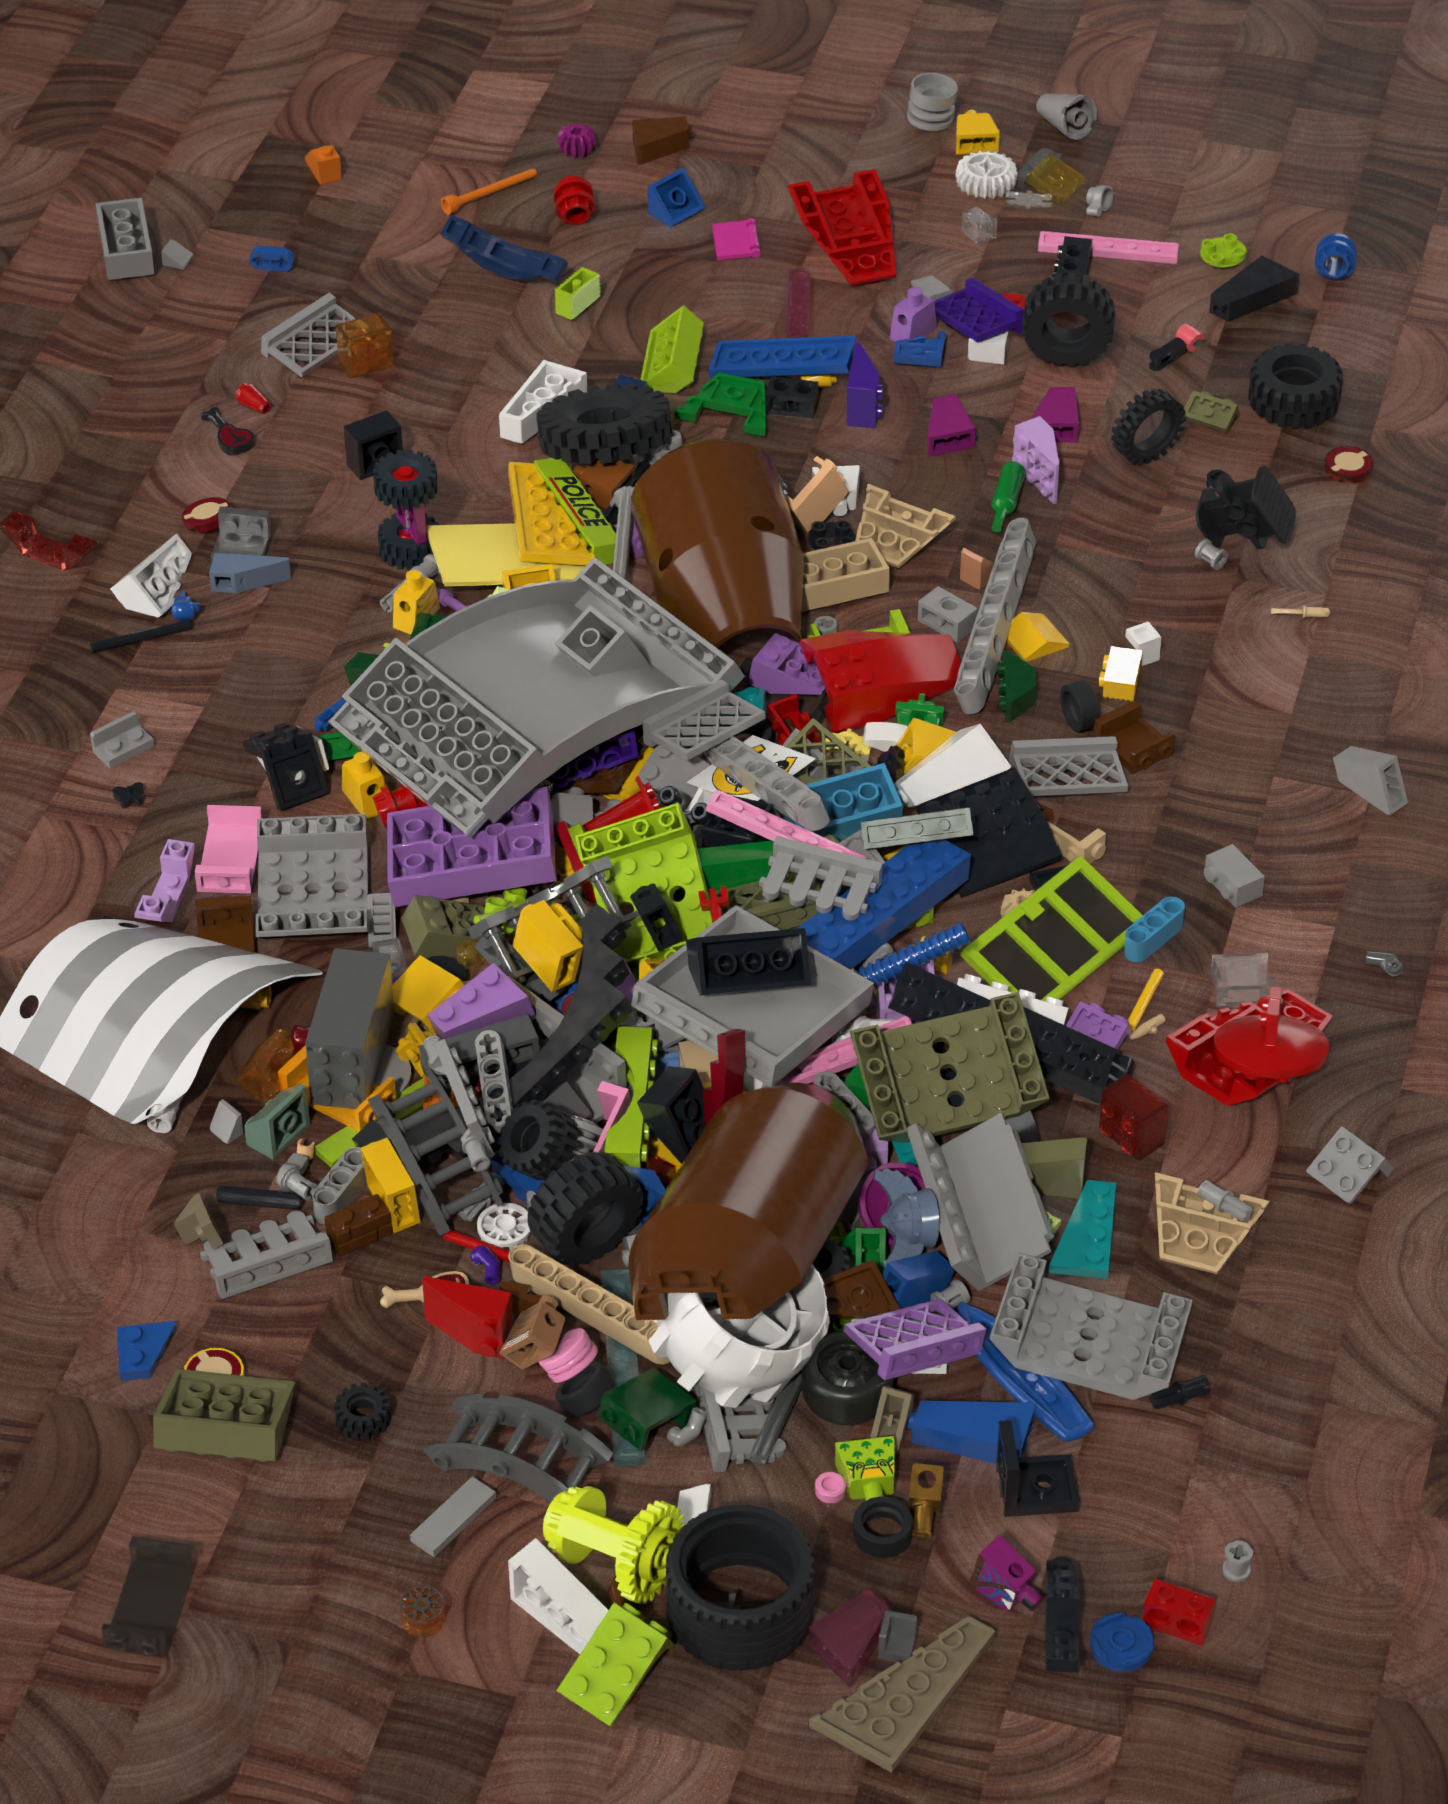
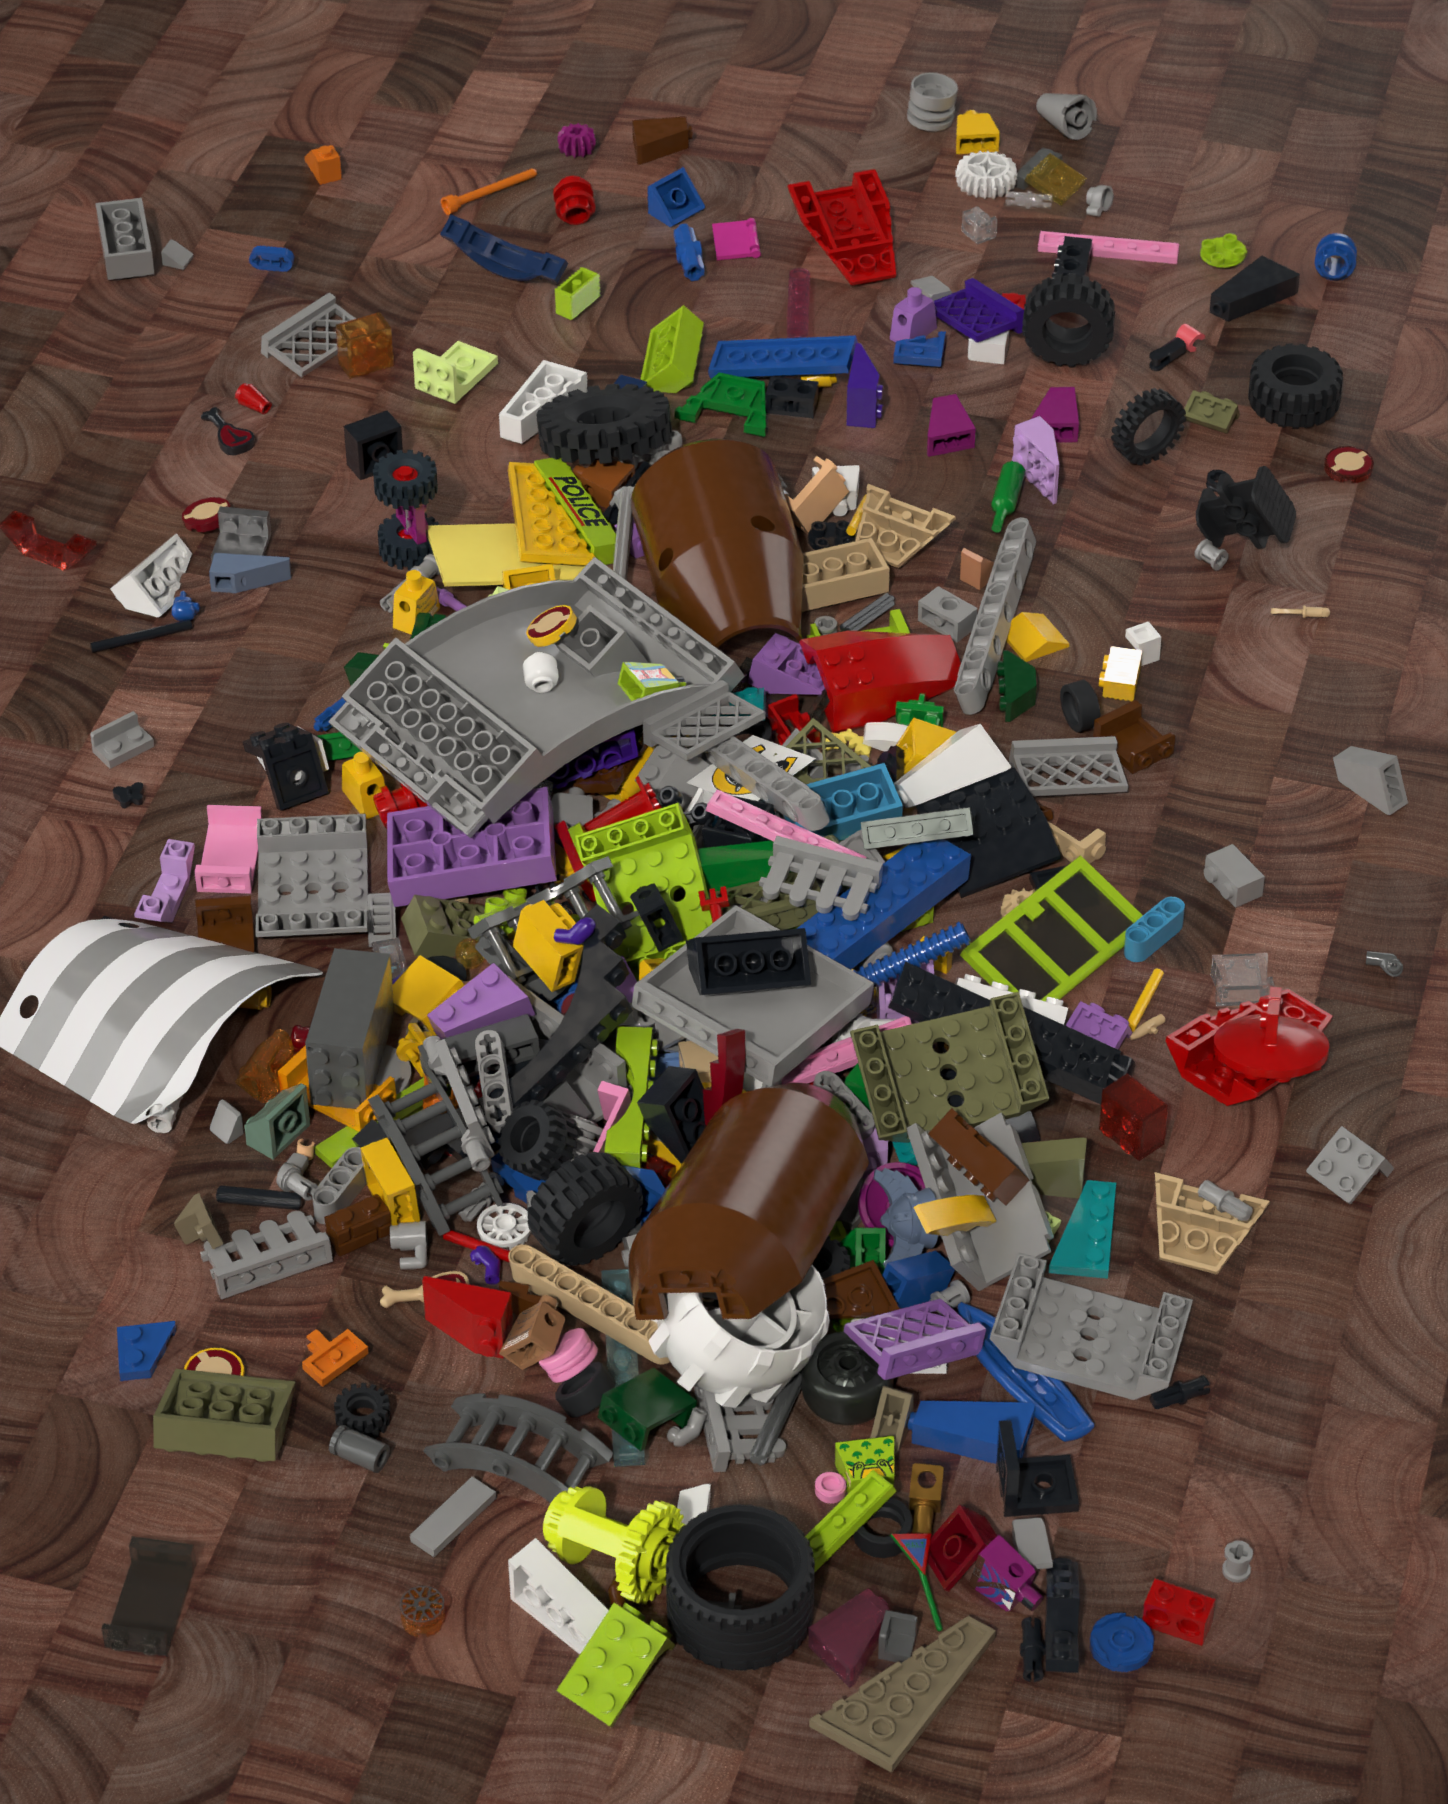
none -> orange plate [302,1329,368,1387]
none -> dark grey piece [329,1425,390,1473]
none -> light grey piece [390,1221,428,1270]
none -> yellowish green bracket [413,341,498,404]
none -> white head [523,652,559,693]
none -> tile [526,605,577,647]
none -> dark purple arm [554,917,596,945]
none -> lime torso [617,662,686,701]
none -> blue piece [674,224,704,281]
none -> lime tile [805,1470,896,1573]
none -> black axle [839,593,895,632]
none -> yellow bar [846,494,867,536]
none -> piece [890,1533,943,1632]
none -> yellow slope [913,1195,997,1236]
none -> dark red slope [927,1505,997,1592]
none -> reddish brown wedge [928,1108,1030,1206]
none -> light grey slope [1012,1518,1053,1569]
none -> black pin [1020,1617,1045,1682]

